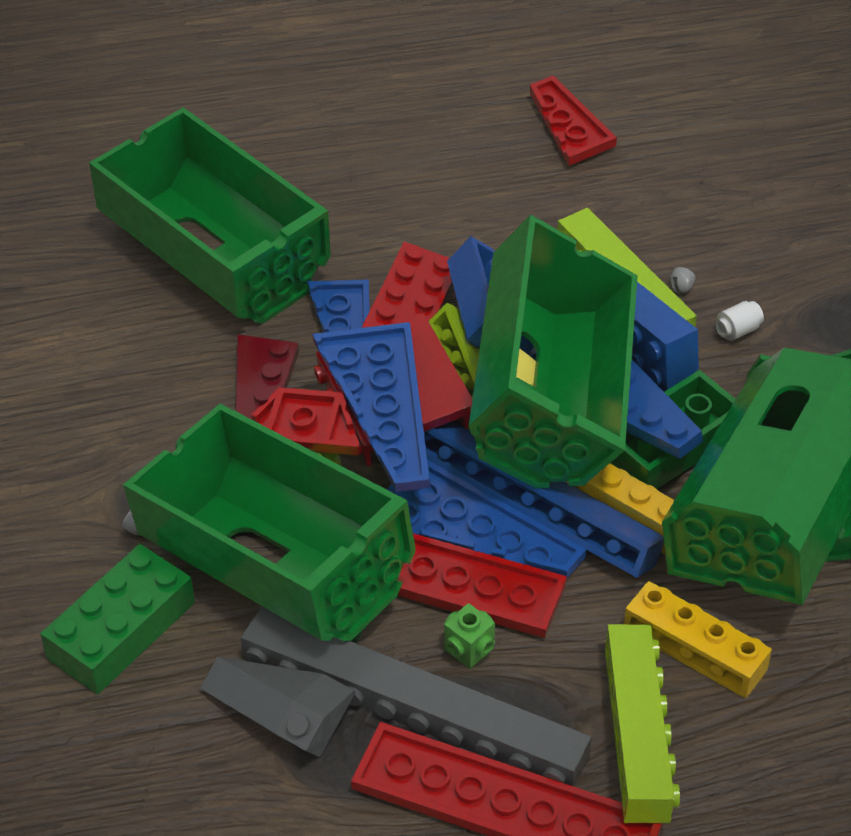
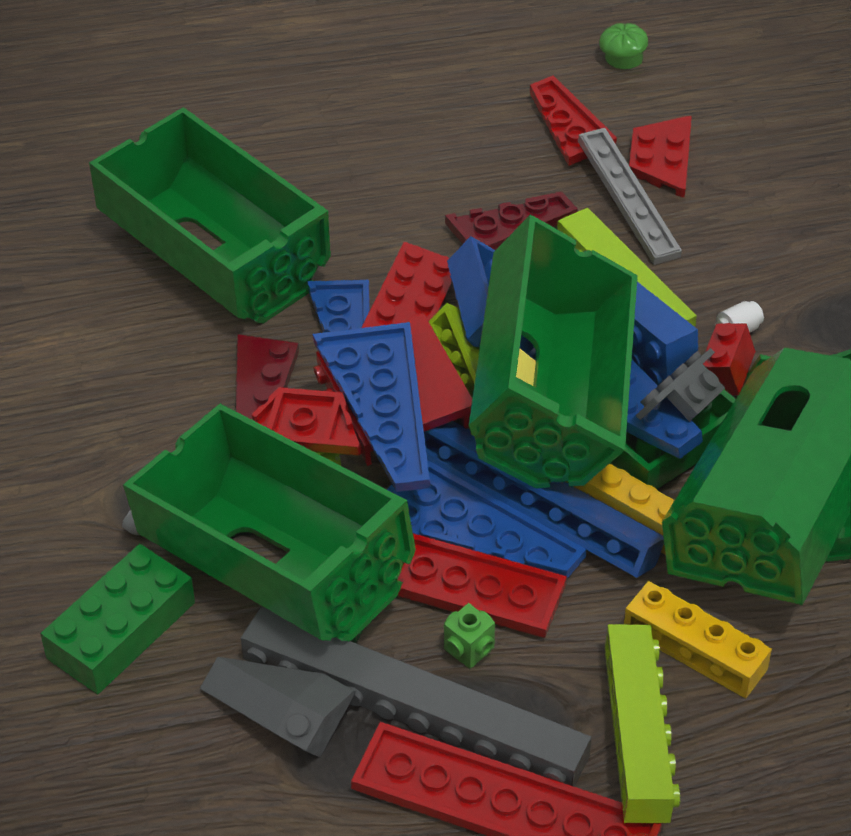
light grey hinge [669,267,696,294] -> none
none -> dark red wing [445,191,578,250]
none -> light grey tile [578,128,682,265]
none -> bright green piece [599,23,648,69]
none -> red wing [629,116,692,197]
none -> dark grey bracket [636,348,725,422]
none -> red brick [703,323,756,395]

